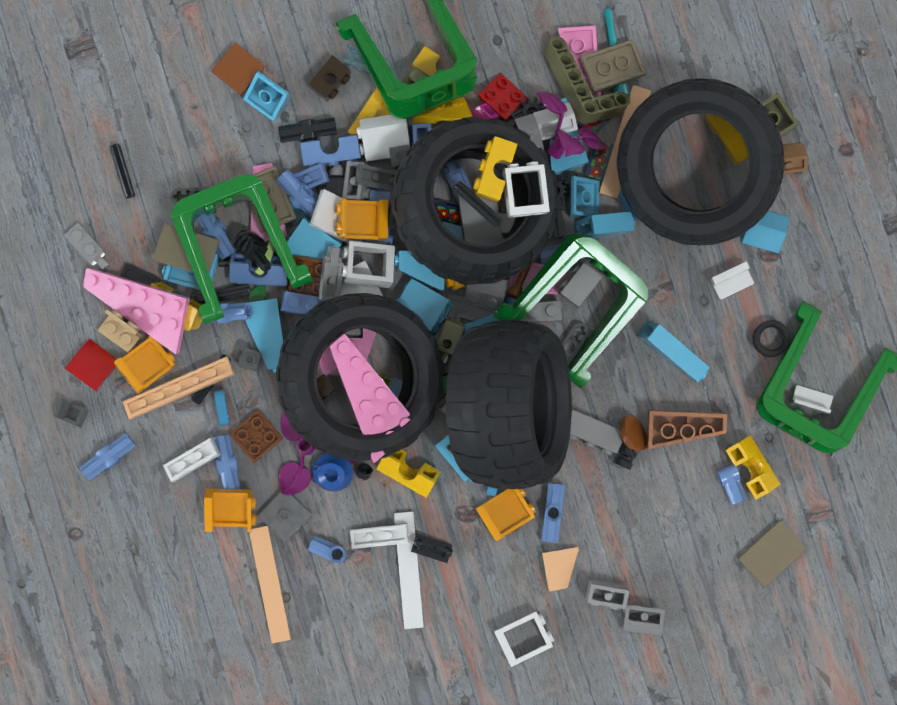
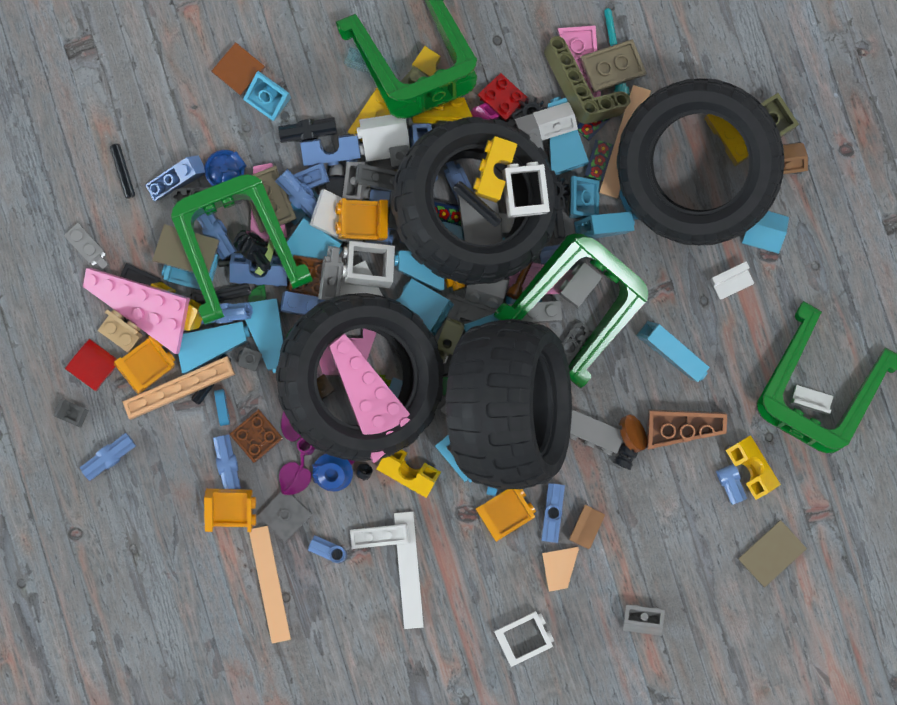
white tile [163,438,221,482] -> none
dark brown brick [308,55,351,102] -> none
black hinge [411,533,453,563] -> none
magenta plant [536,92,607,159] -> none
light grey brick [586,578,629,610] -> none
black tyre [752,320,790,357] -> none
none -> medium blue slope [145,155,205,201]
none -> medium azure slope [178,322,250,375]
none -> blue piece [204,150,246,186]
none -> medium nougat panel [569,505,605,549]

